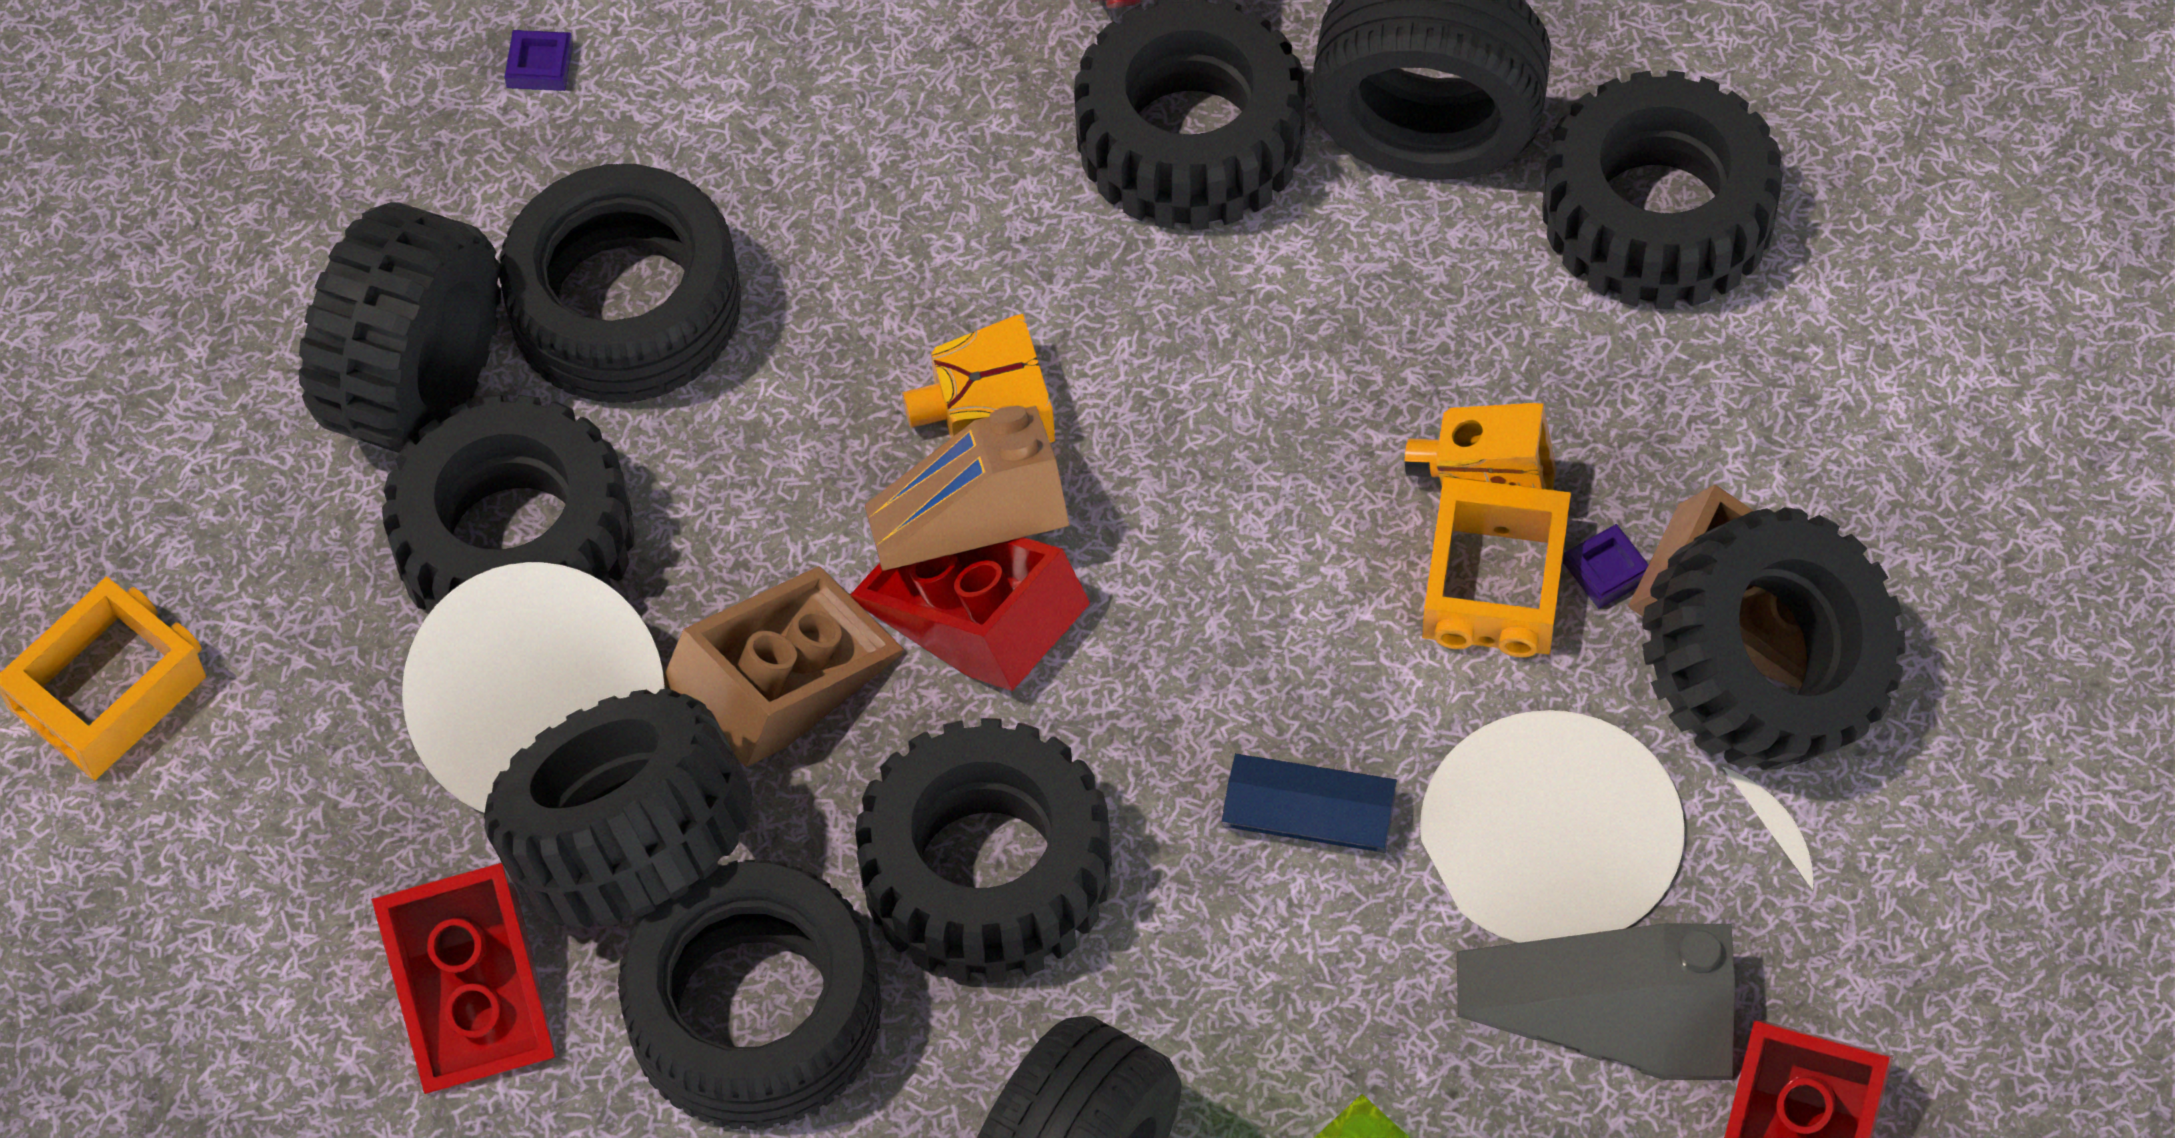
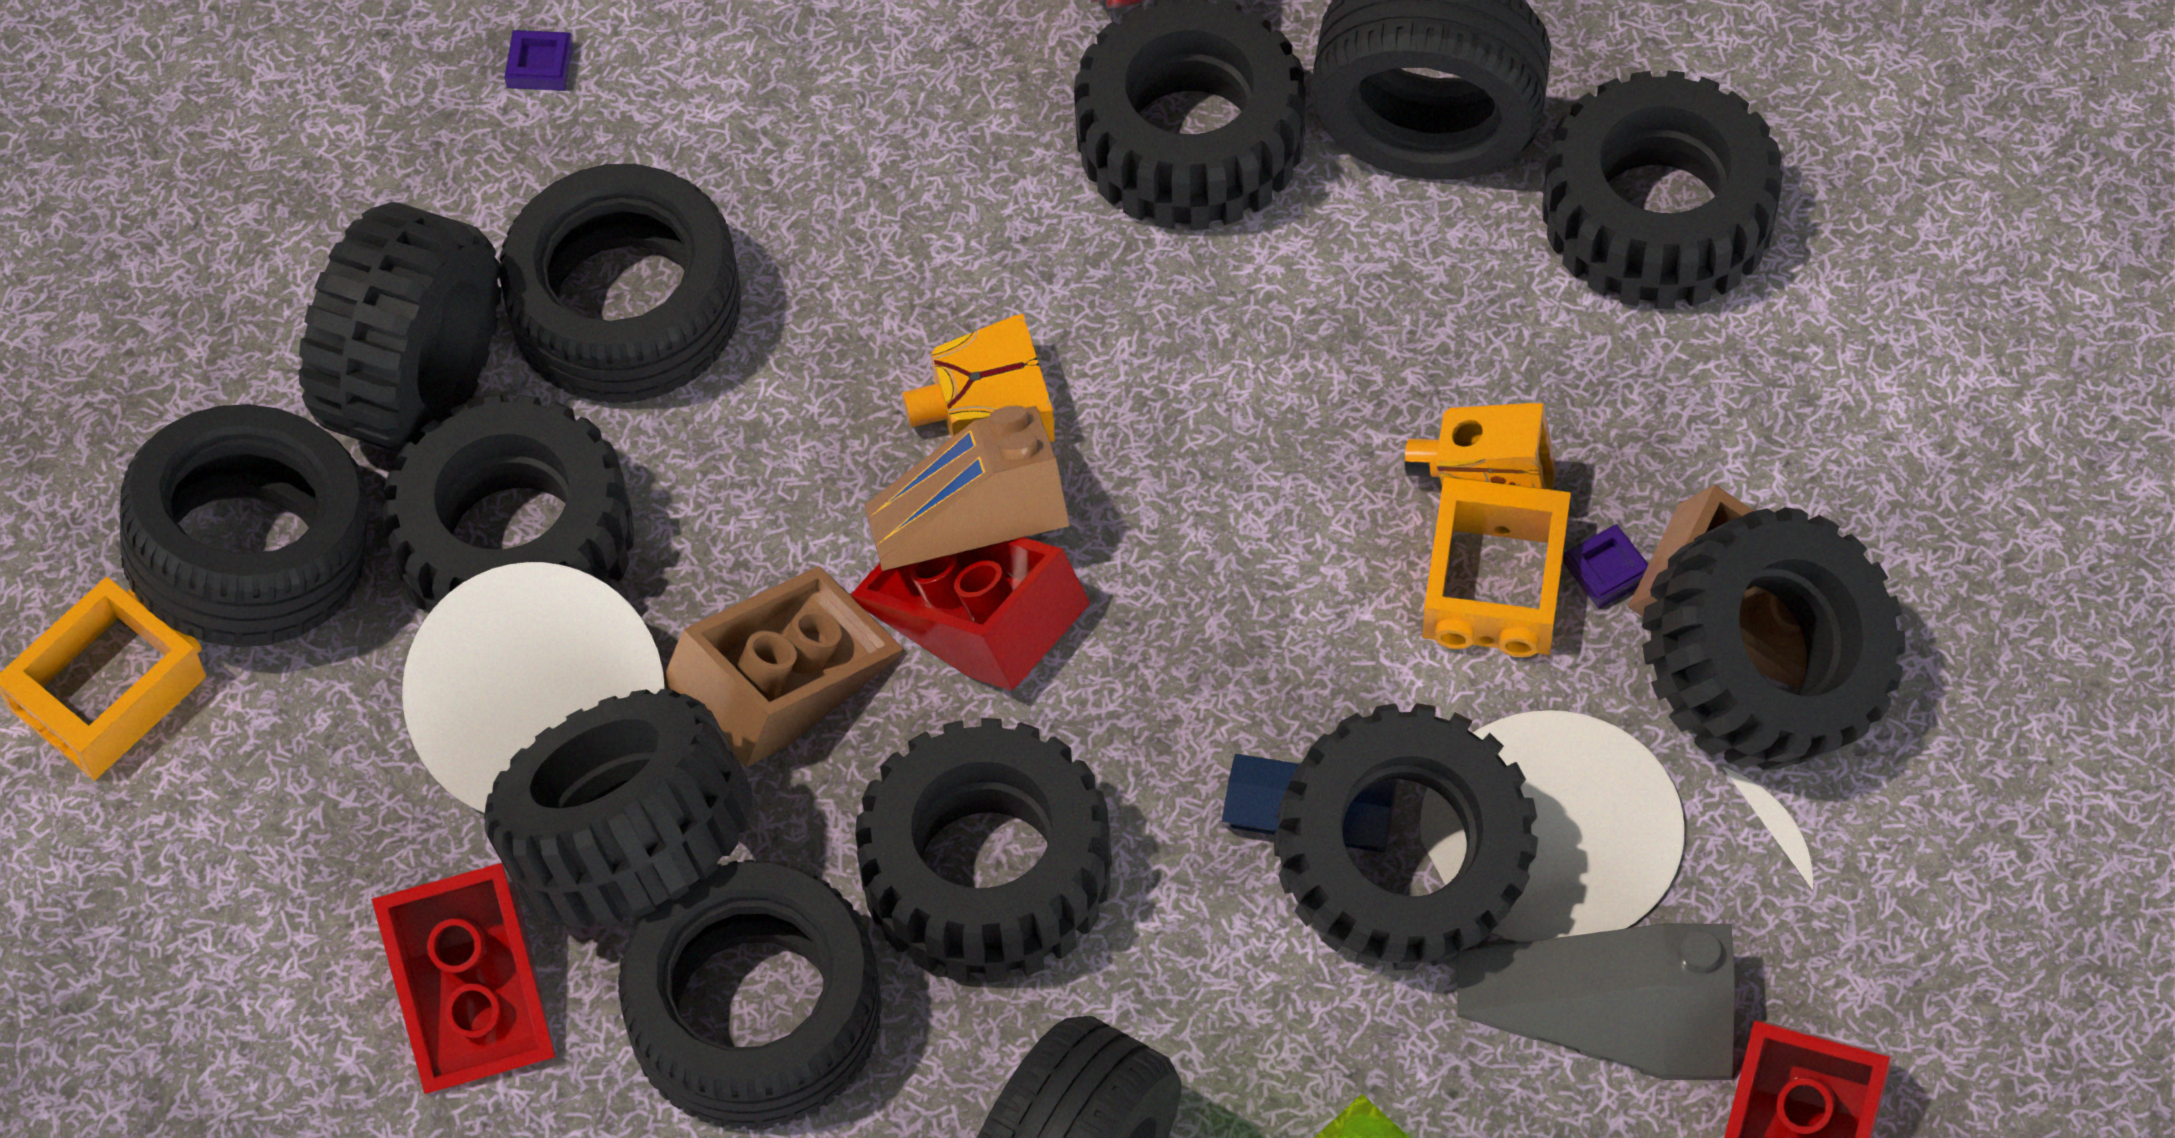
none -> black tyre [120,404,368,647]
none -> black tyre [1274,703,1538,970]

